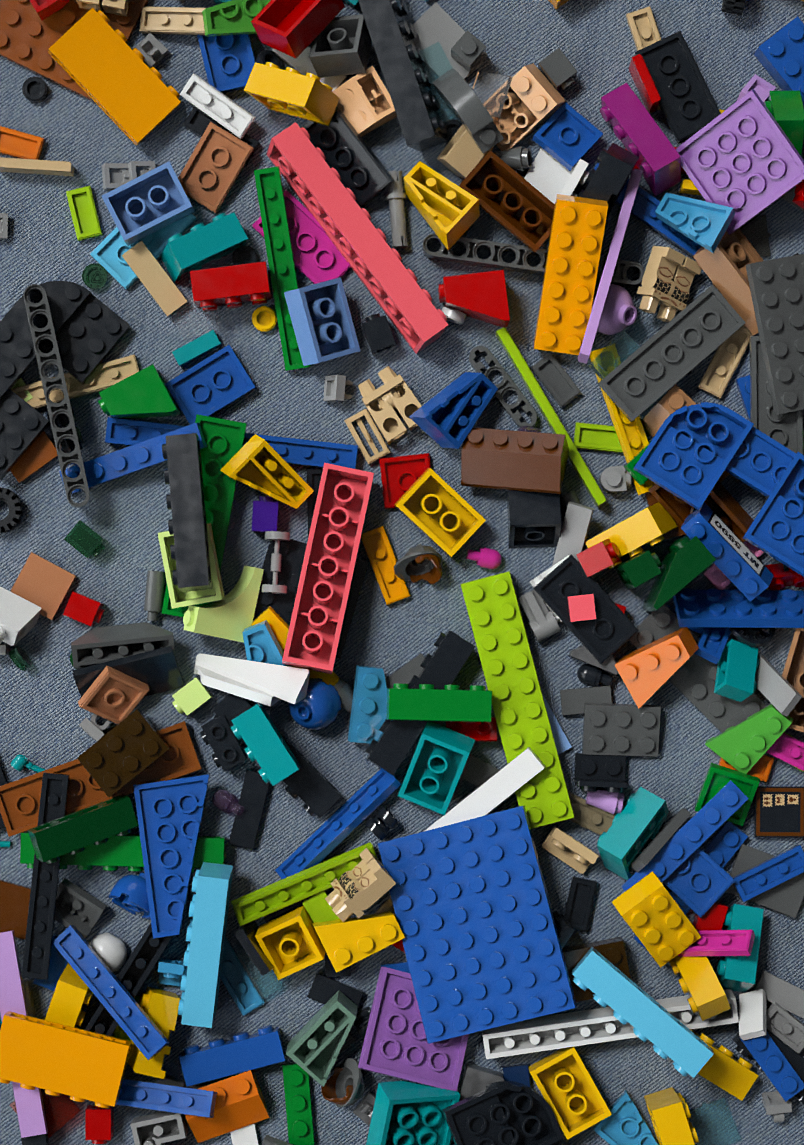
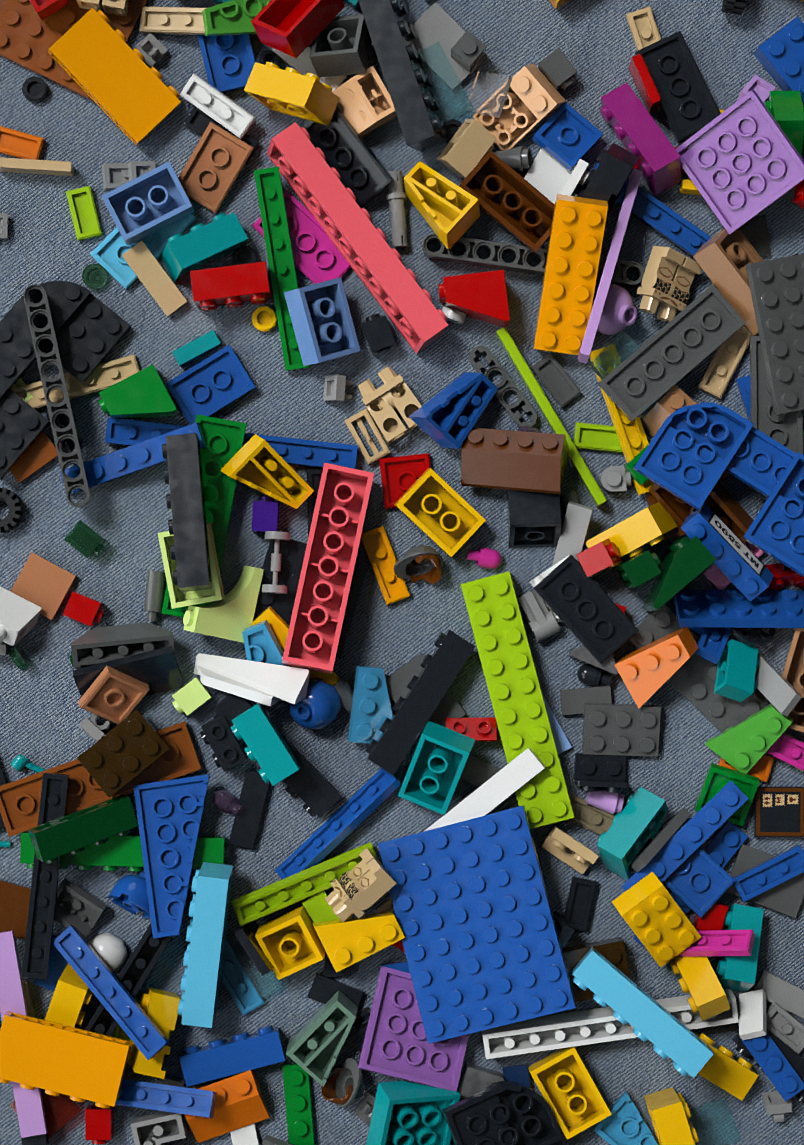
dark azure bracket [158,958,186,986] -> none
black wheel [365,806,400,841] -> none
green brick [387,684,492,722] -> none
dark grey arch [432,68,504,153] -> none
coral tile [567,594,596,622] -> none
dark azure wing [655,192,735,253] -> none

